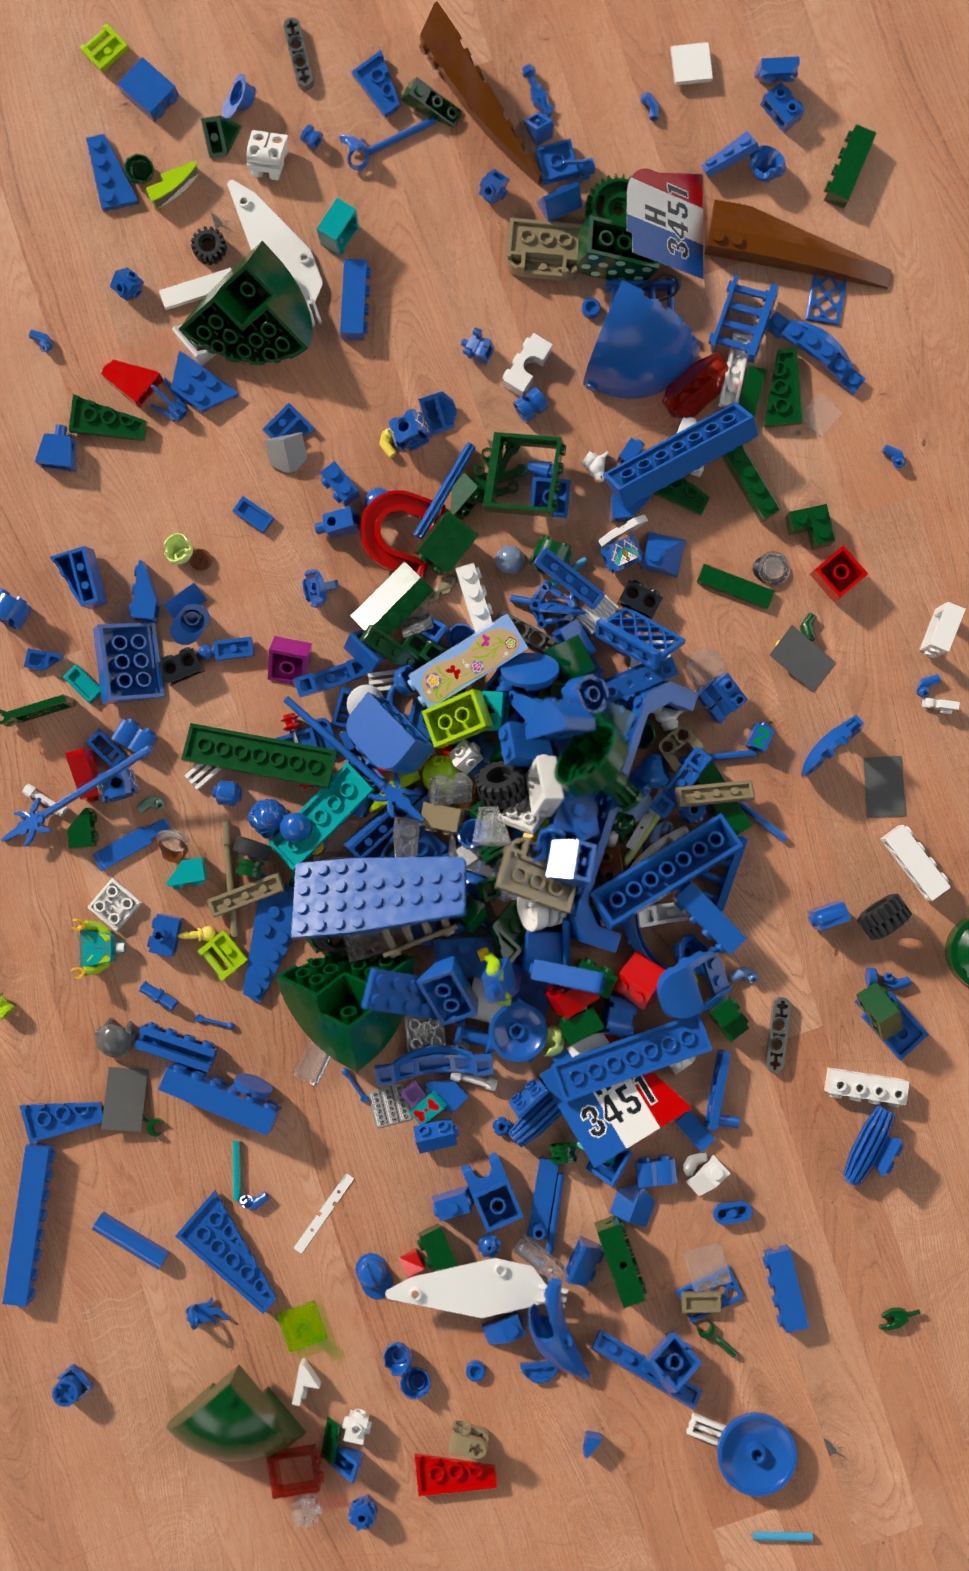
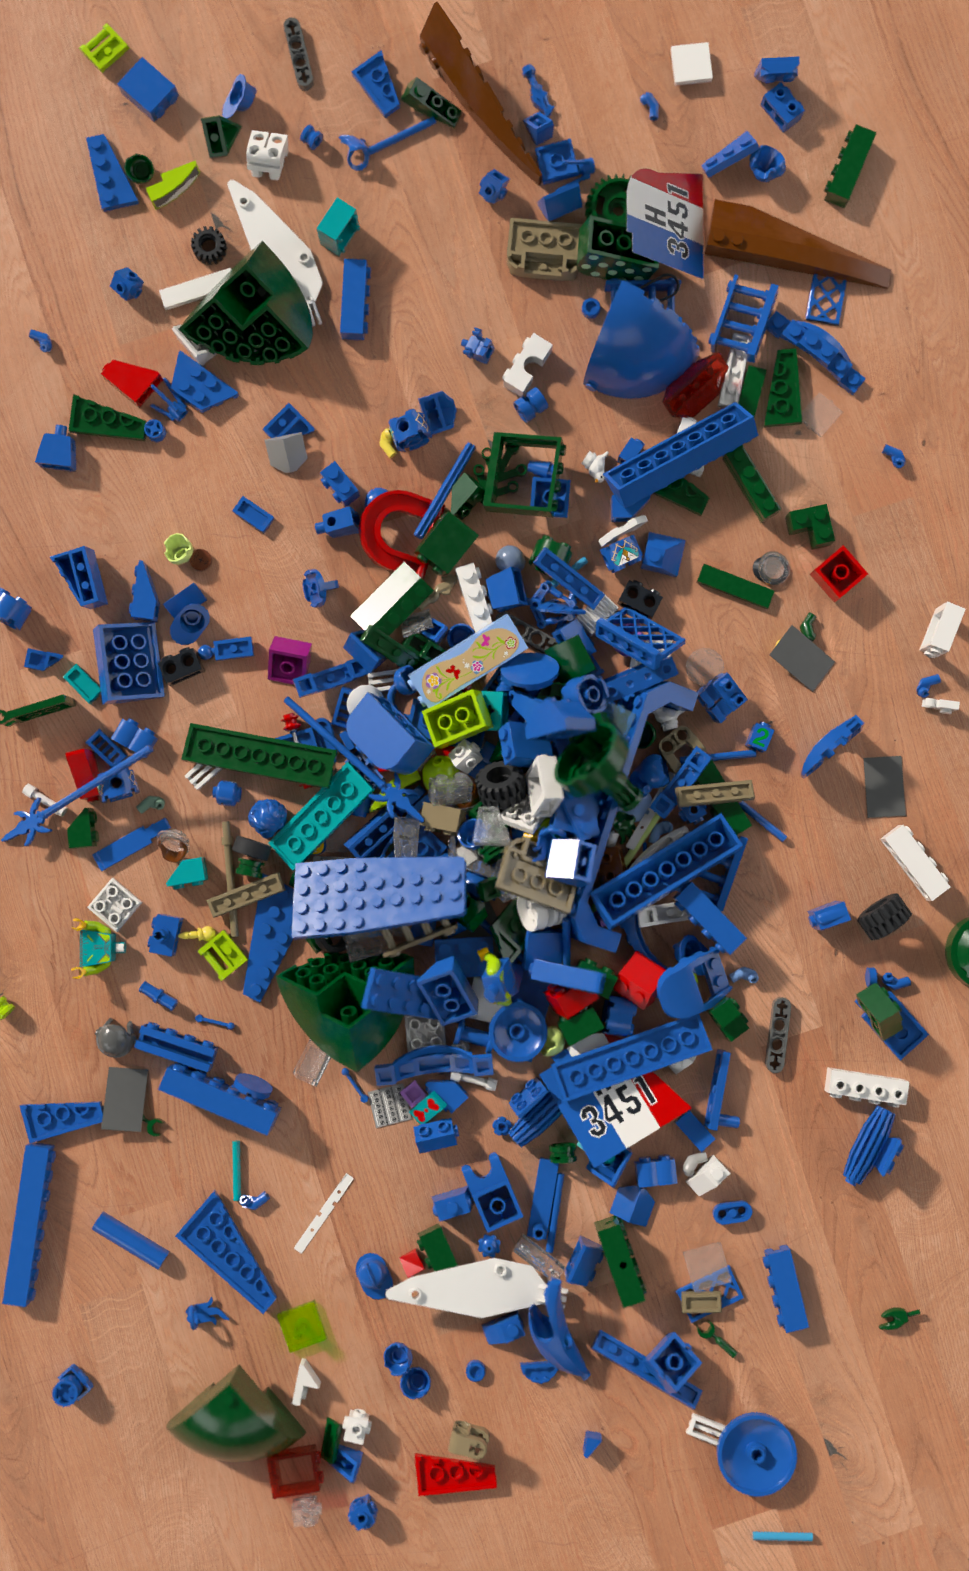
blue hair [280,812,311,842] -> none
none -> blue wheel [144,419,166,442]
none -> blue torso [486,567,528,612]

